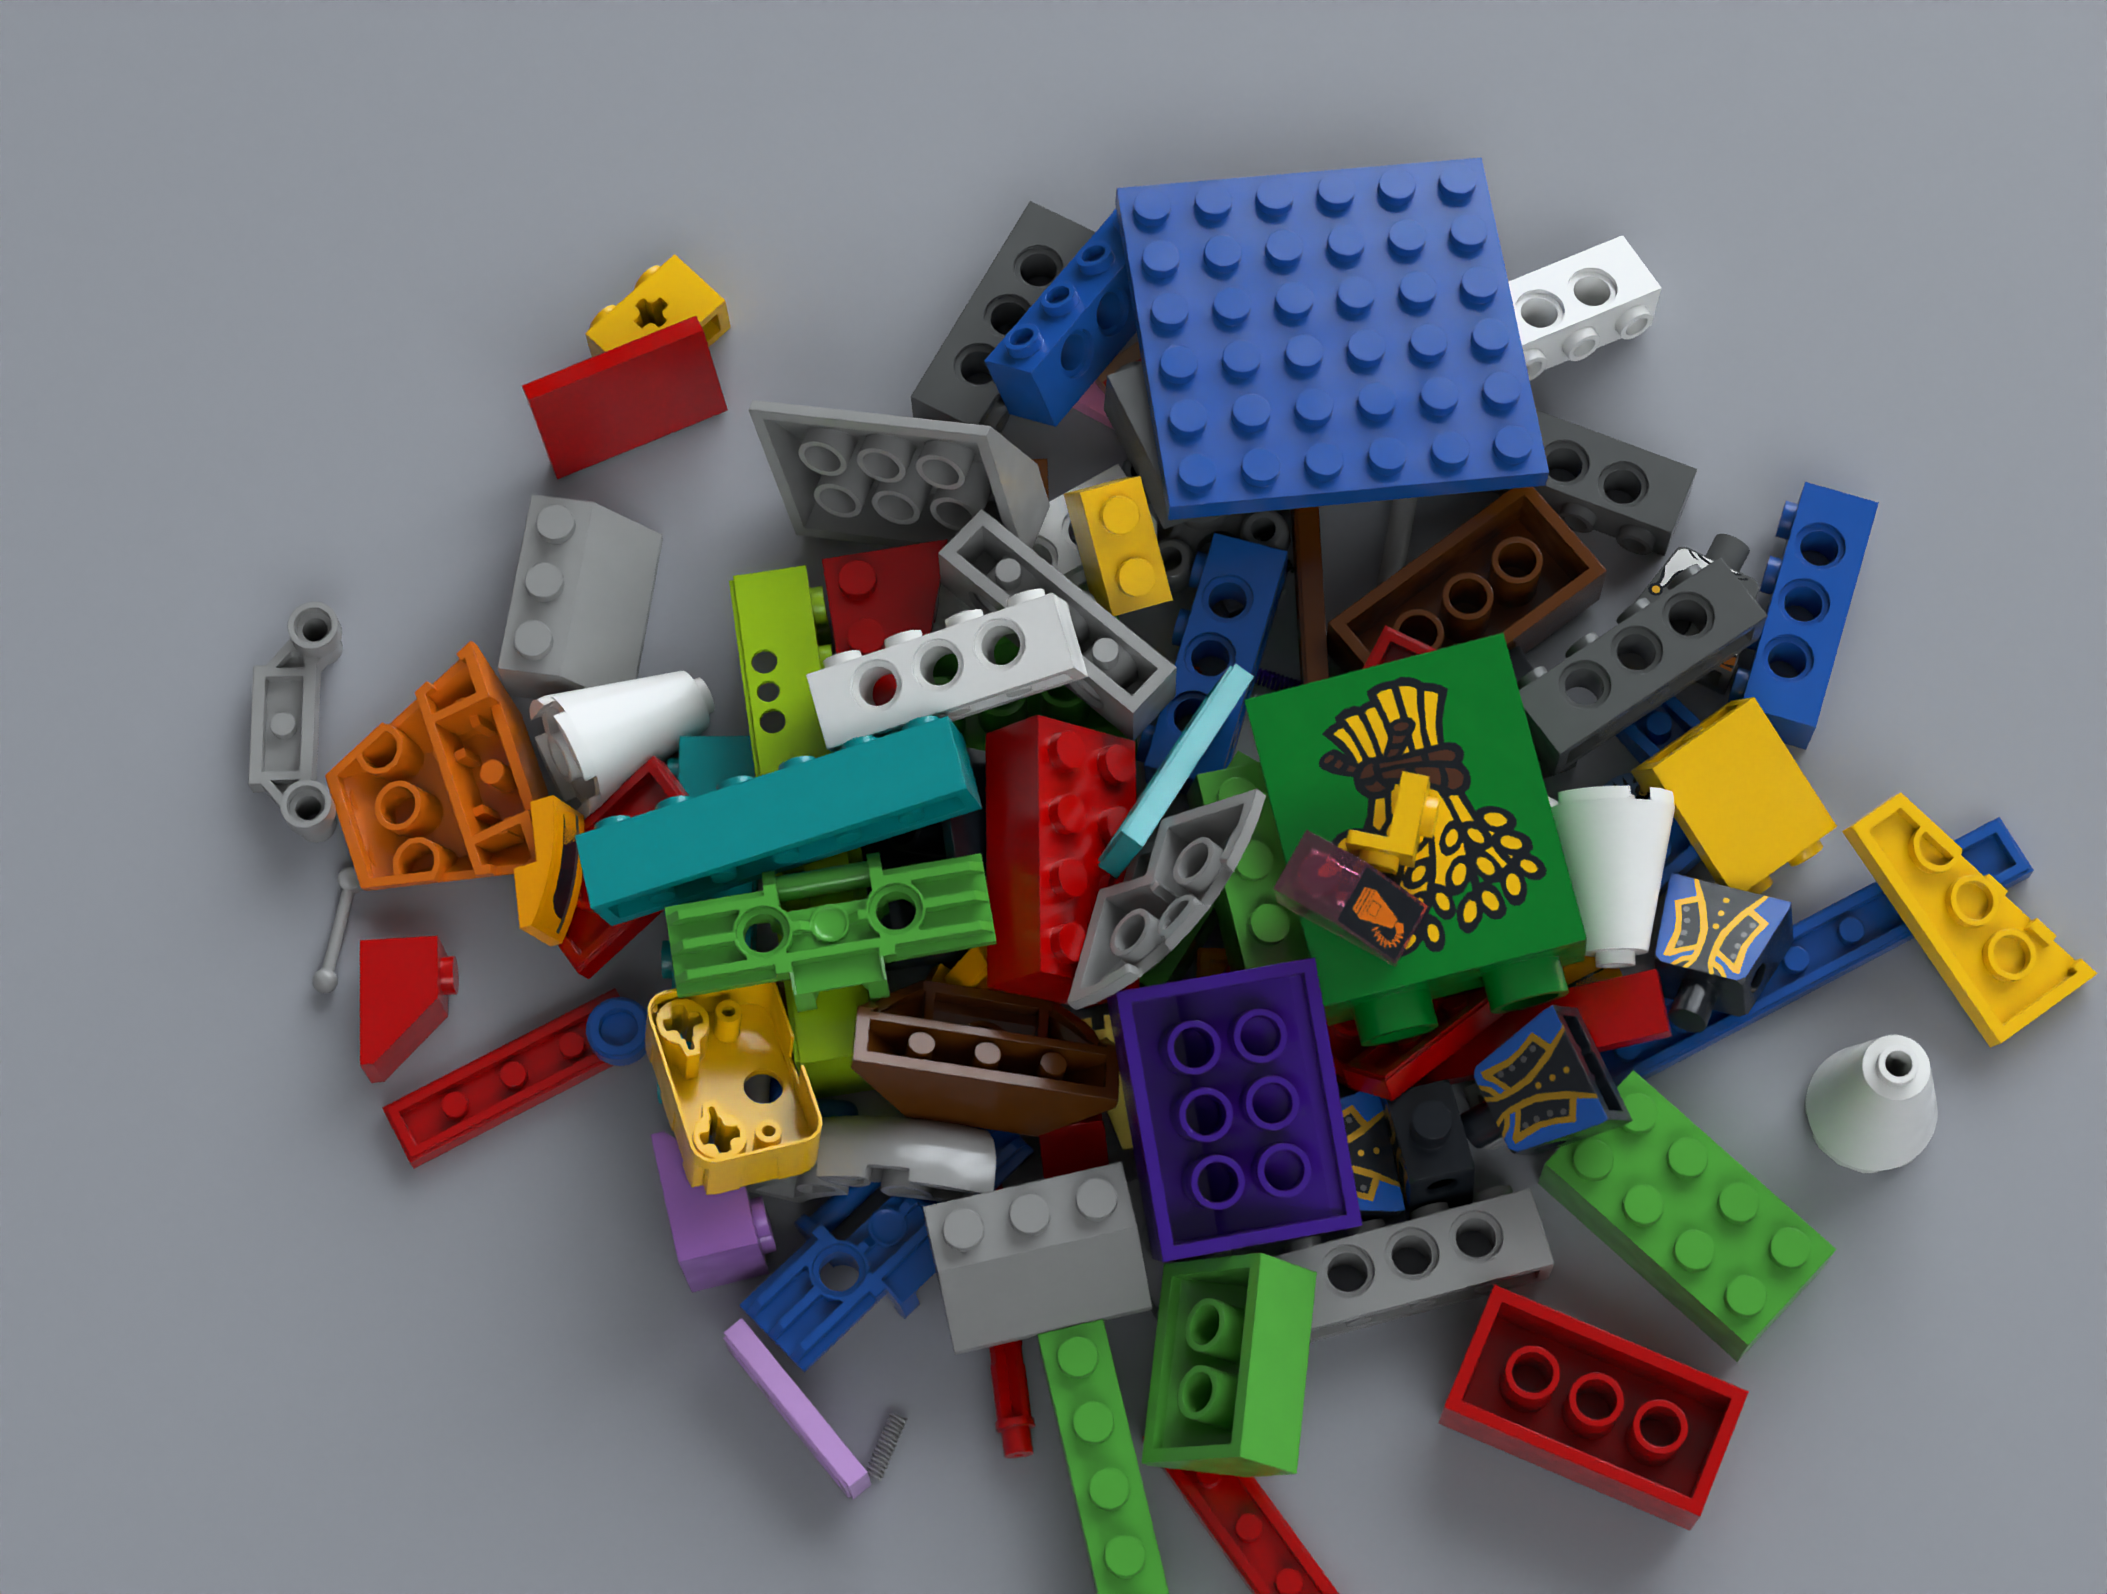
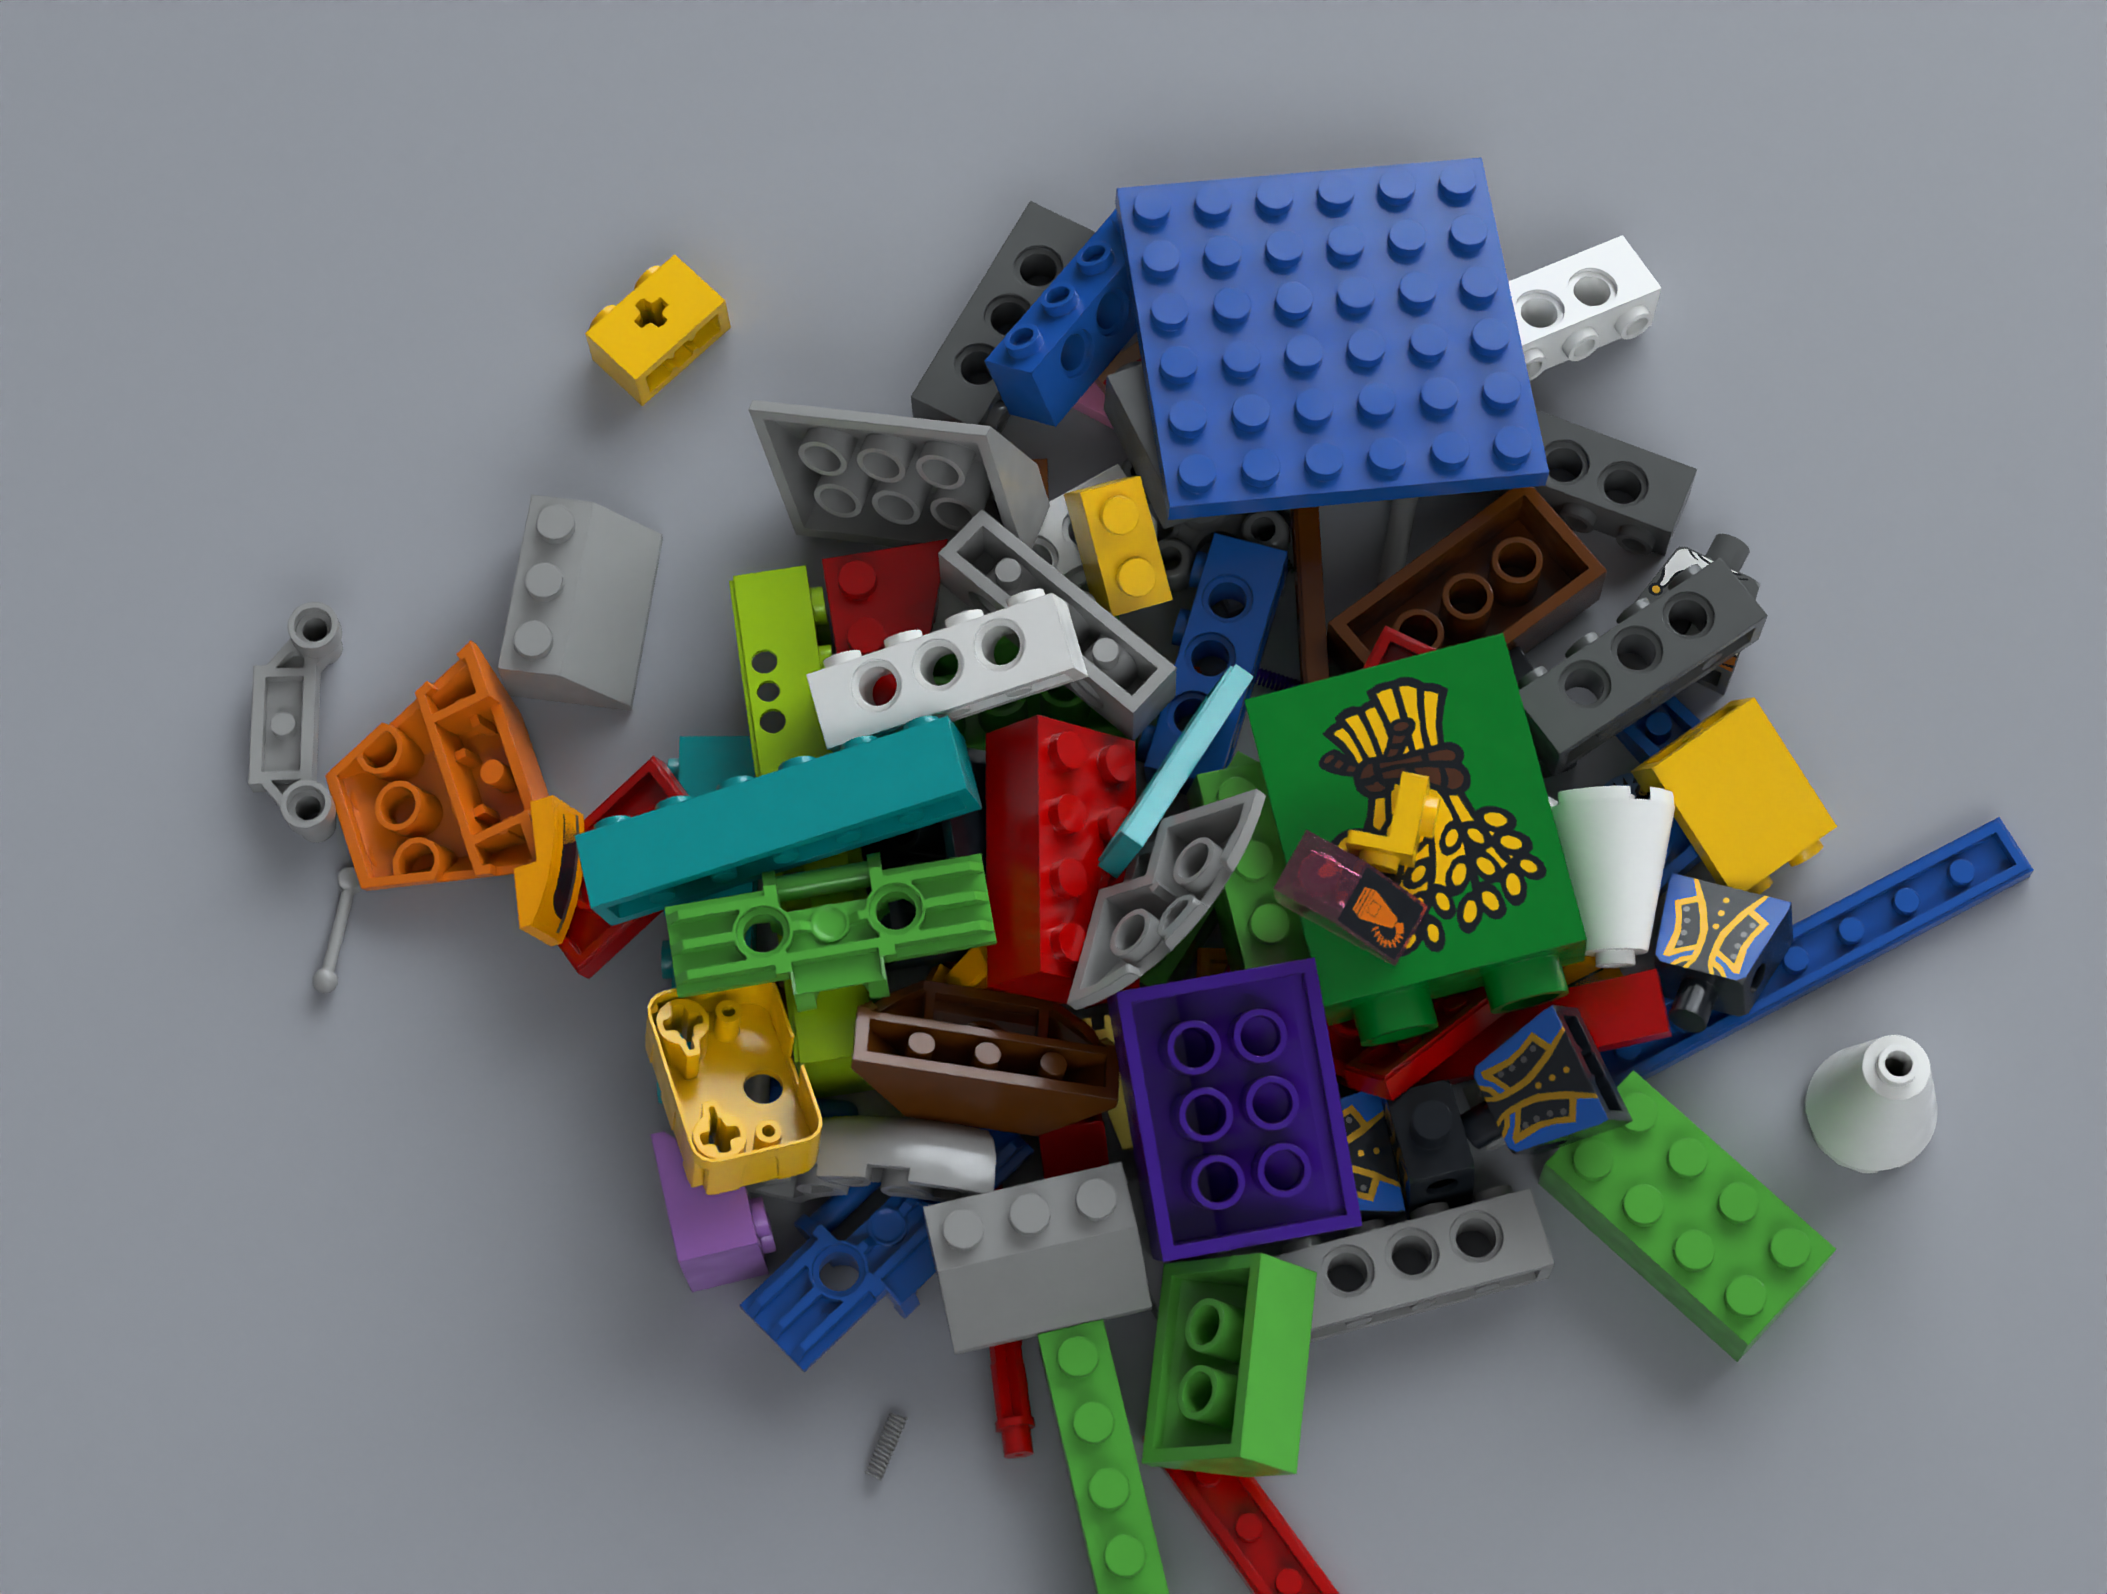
red slope [360,935,459,1083] -> none
red tile [382,988,620,1169] -> none
red tile [522,316,728,480] -> none
white cone [530,671,715,818] -> none
blue tile [586,997,647,1066] -> none
lavender tile [723,1318,872,1499] -> none
red brick [1438,1284,1749,1531] -> none
blue brick [1727,482,1879,750] -> none
yellow wing [1842,792,2098,1047] -> none

